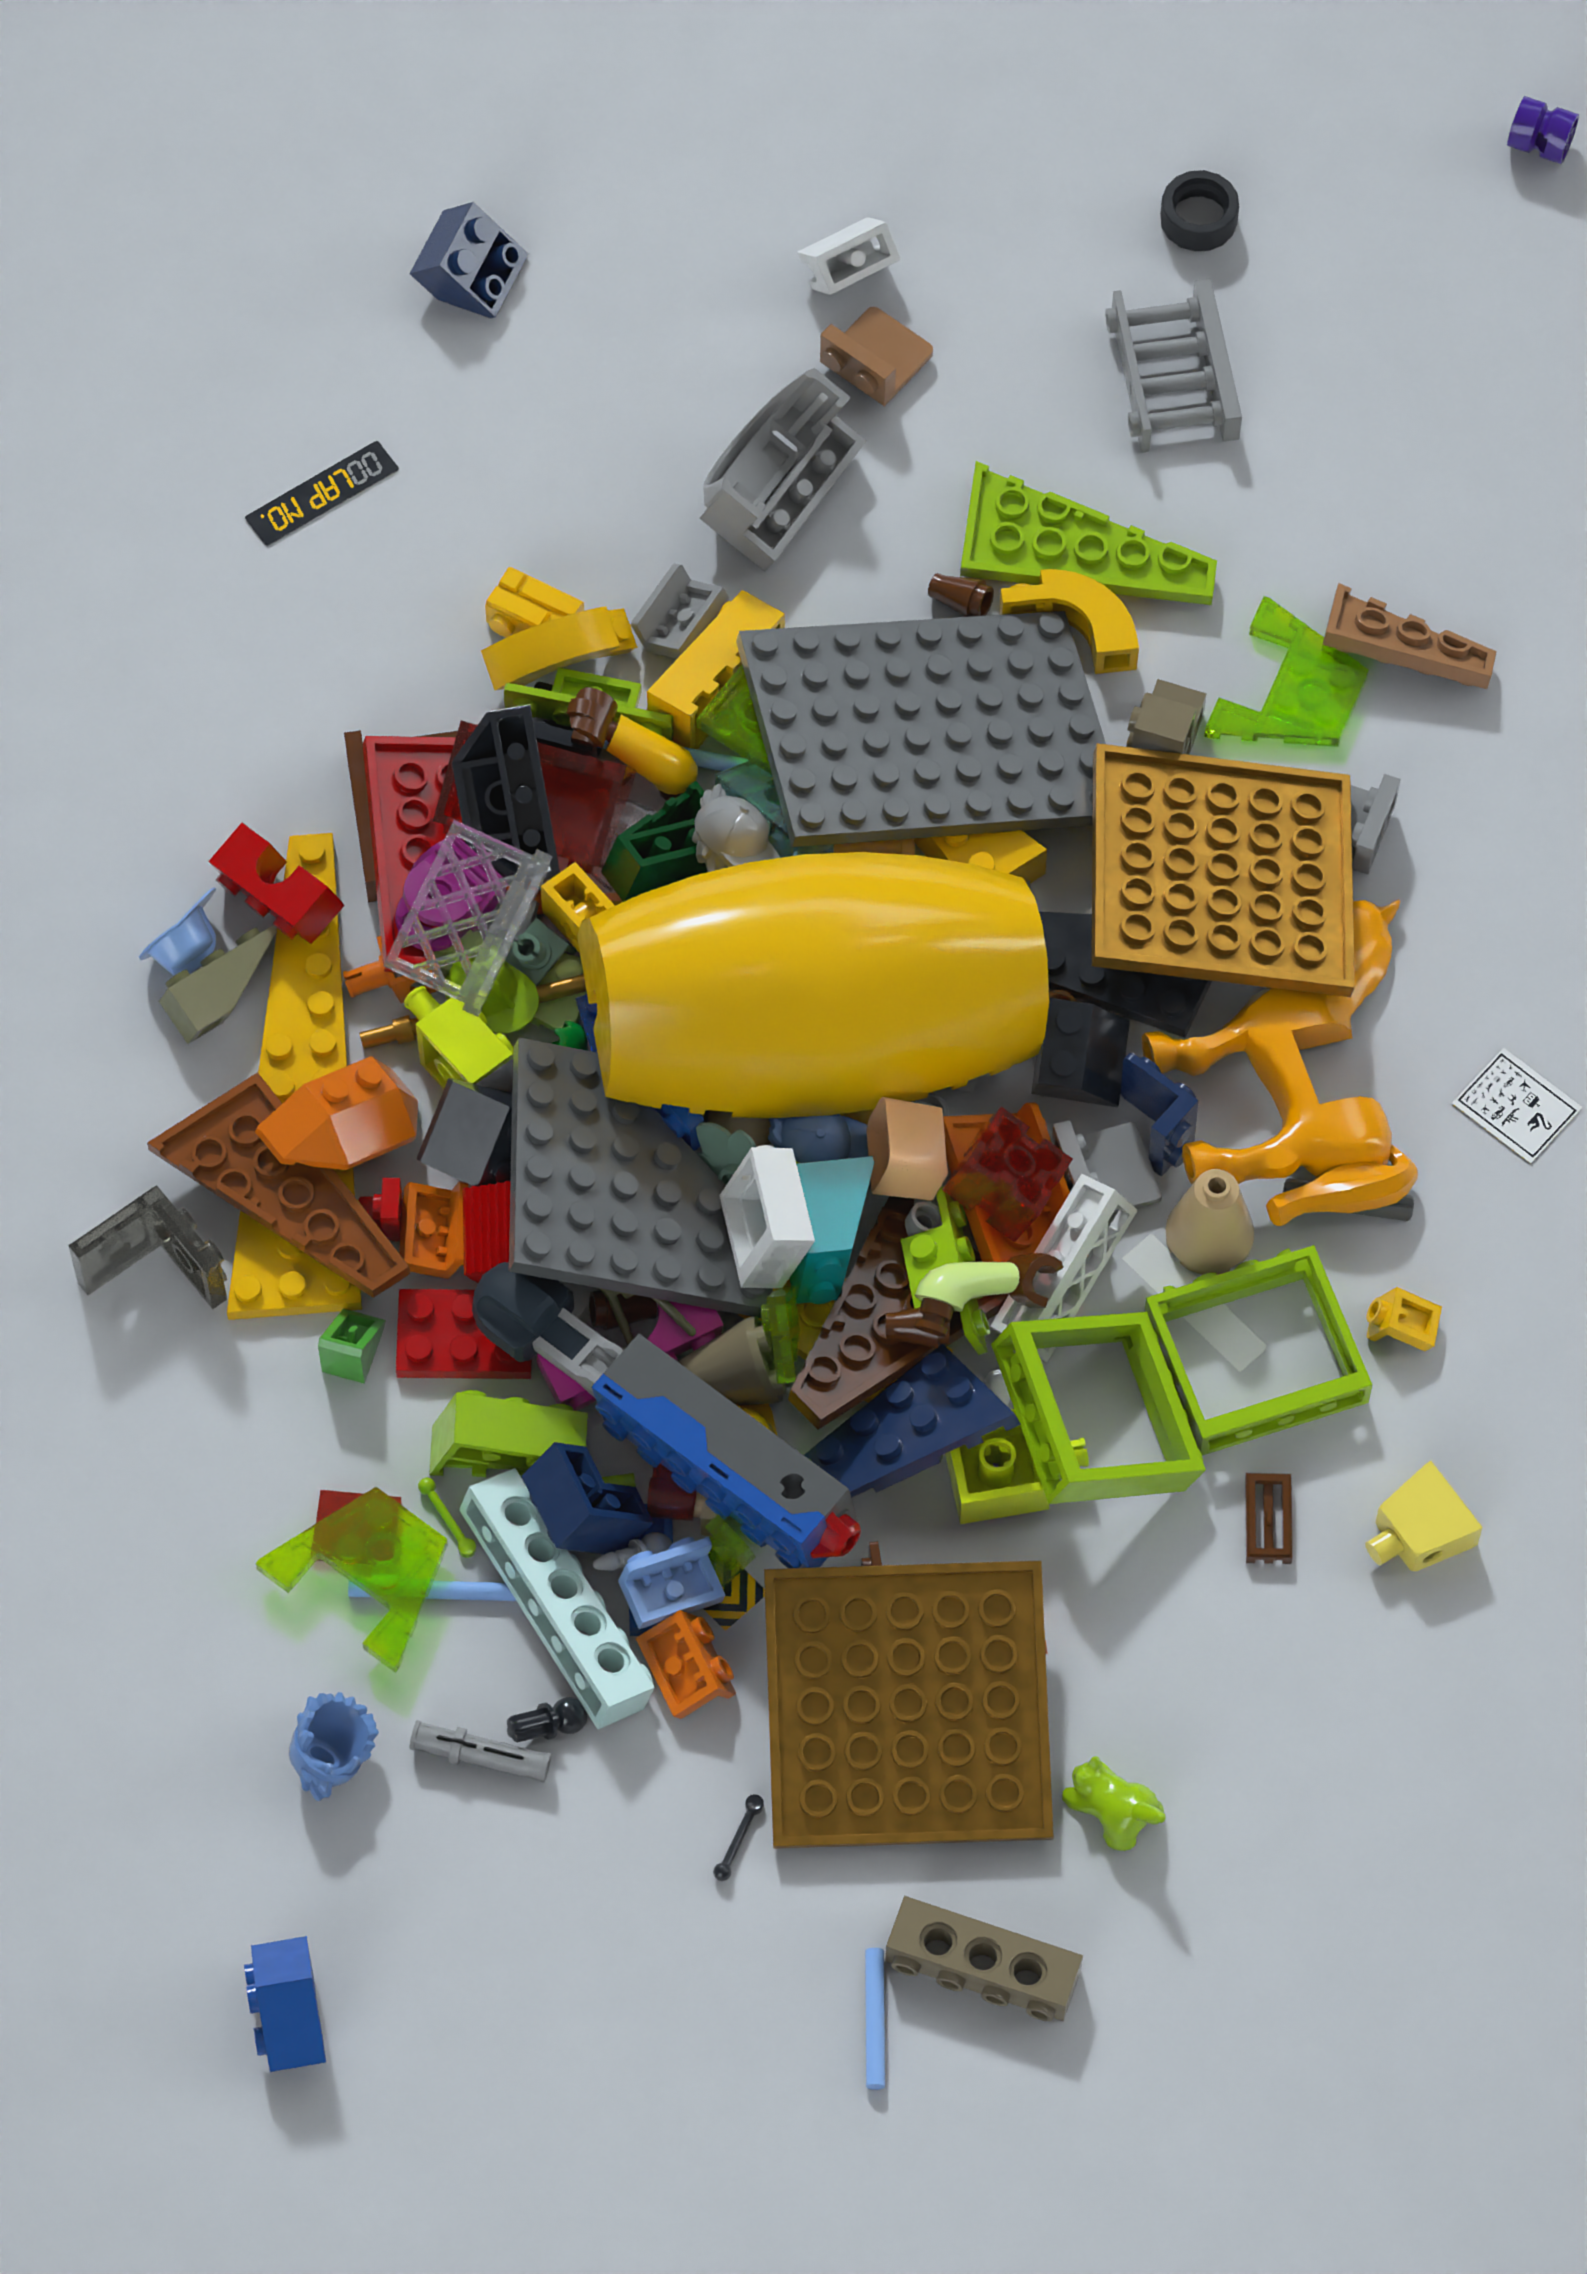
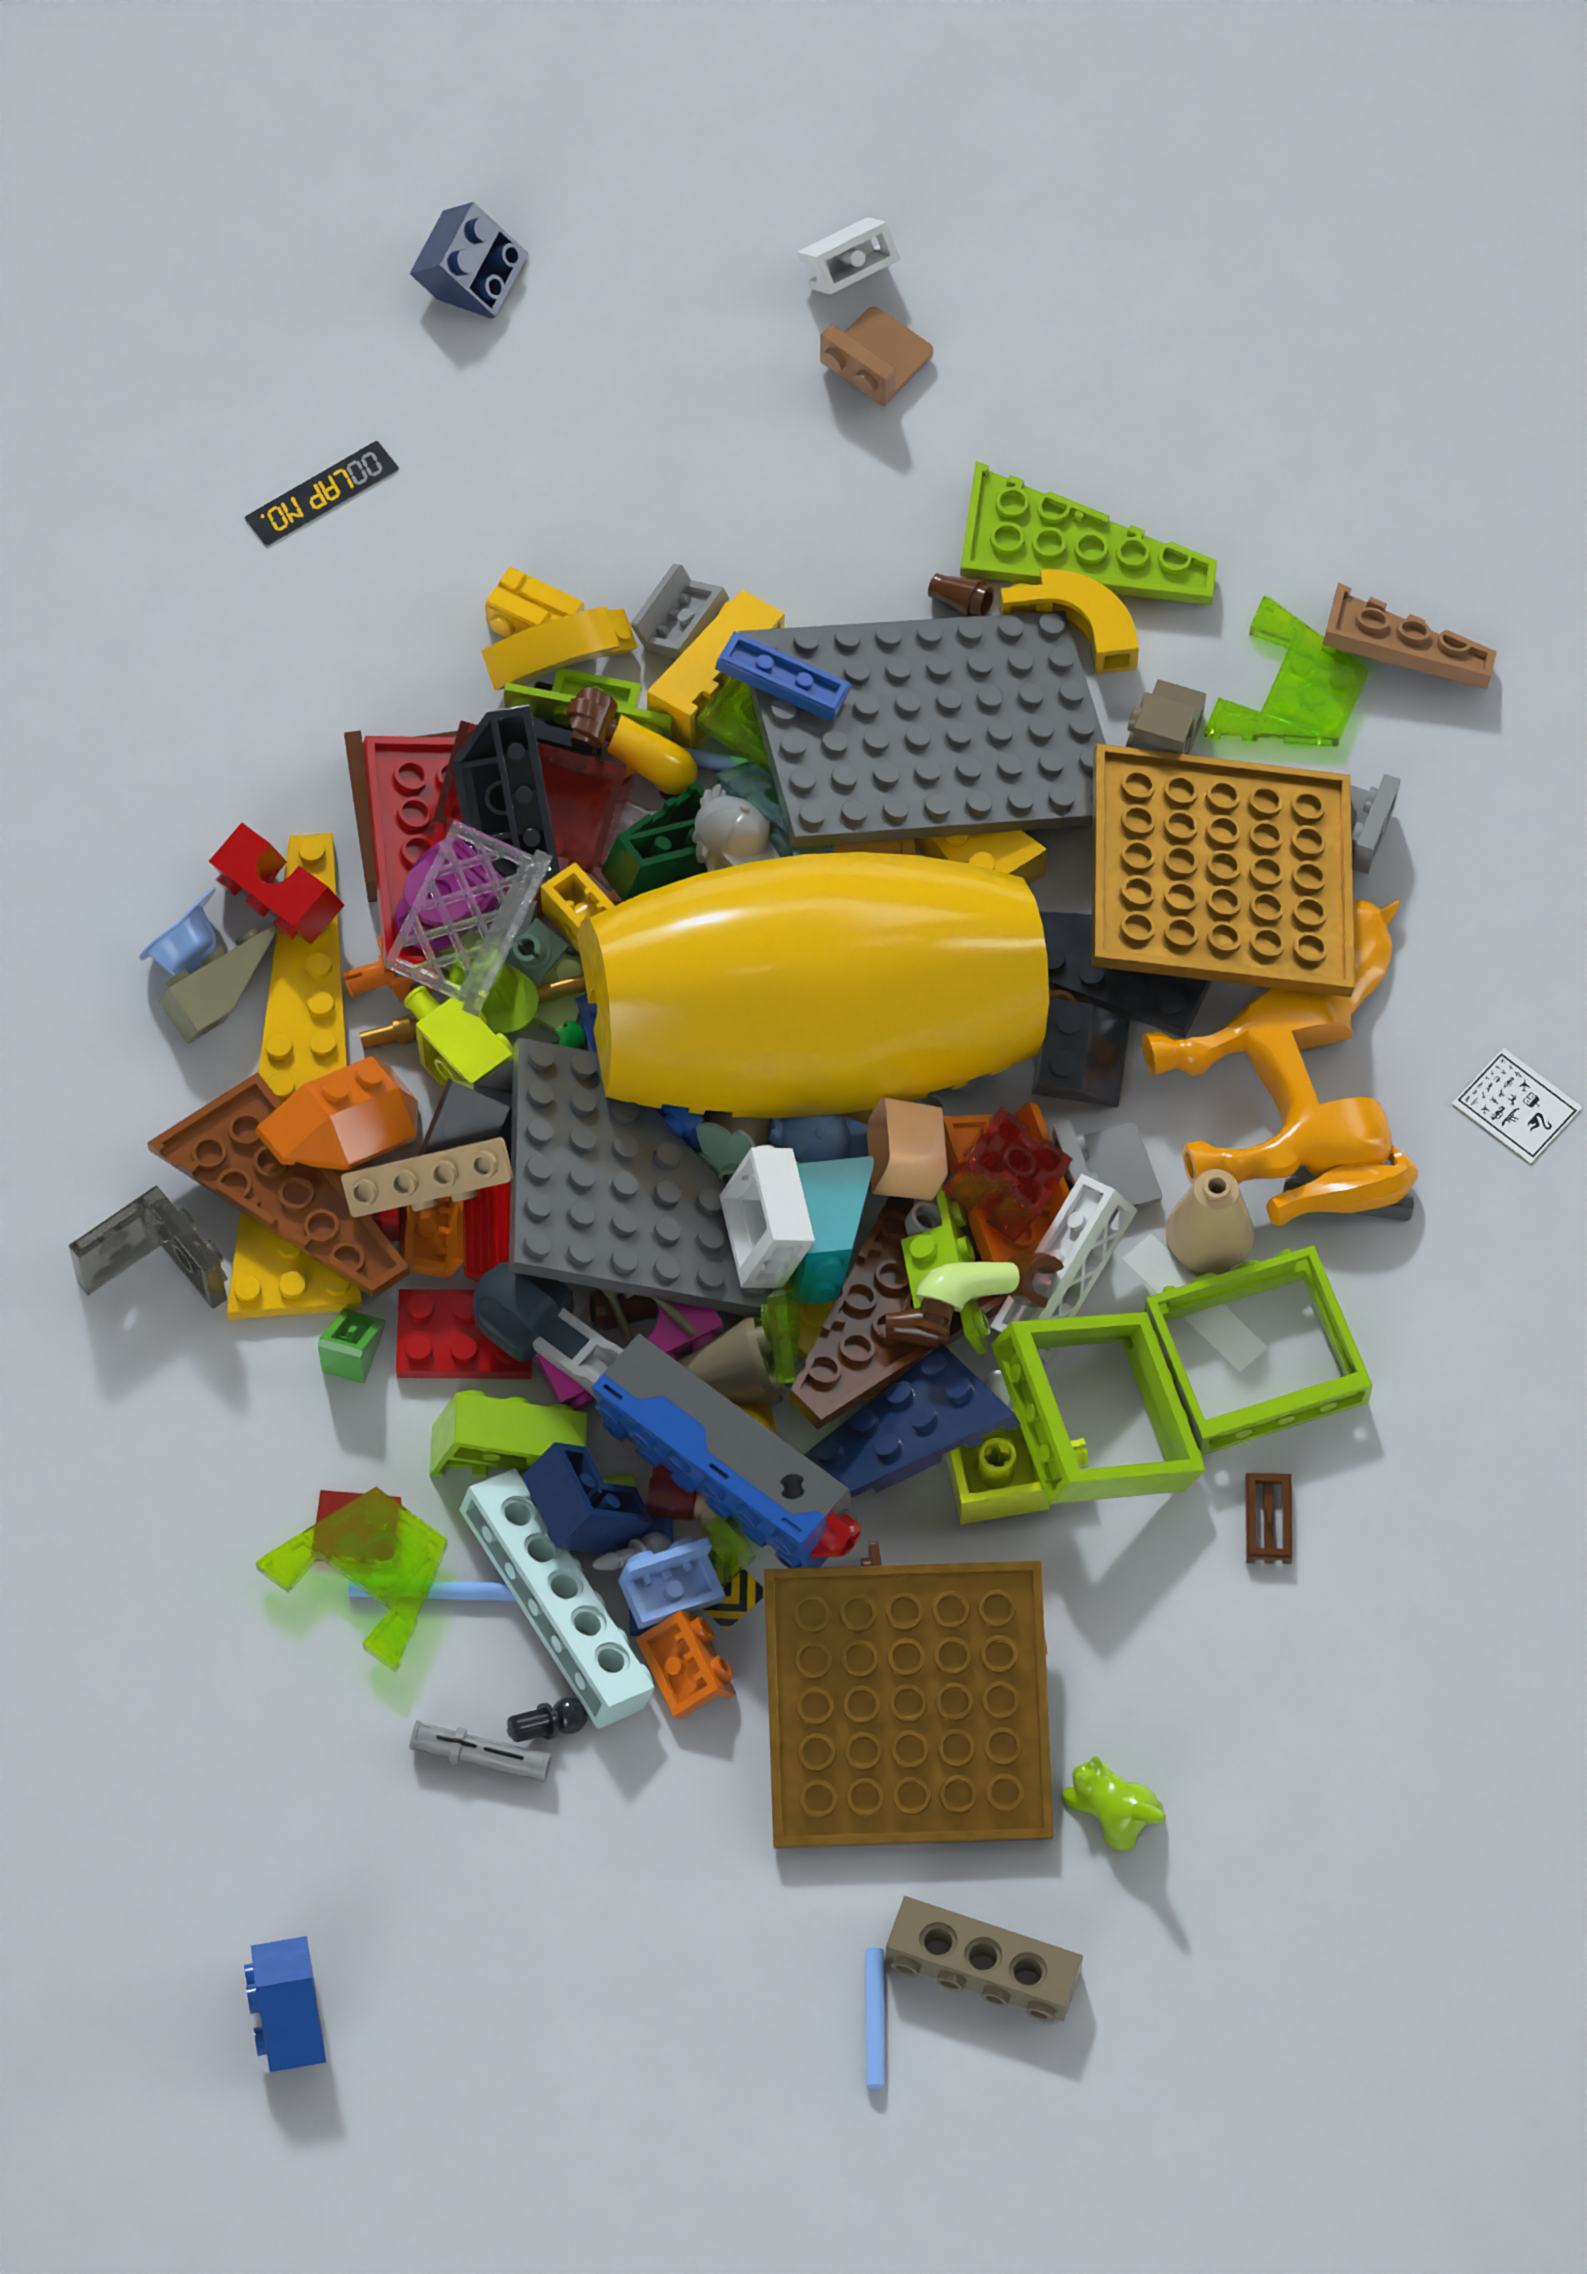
medium blue hair [289,1692,379,1801] -> none
lime hinge [418,1477,476,1558] -> none
light grey piece [699,368,867,571] -> none
black hinge [713,1794,764,1881] -> none
light grey fence [1105,278,1242,453] -> none
dark blue bracket [1121,1052,1199,1177] -> none
black tyre [1160,170,1239,251] -> none
light yellow torso [1365,1461,1483,1571] -> none
yellow bracket [1366,1287,1442,1351] -> none
dark purple wheel [1507,96,1579,164] -> none
none -> tan bracket [341,1137,514,1218]
none -> blue tile [715,631,852,722]

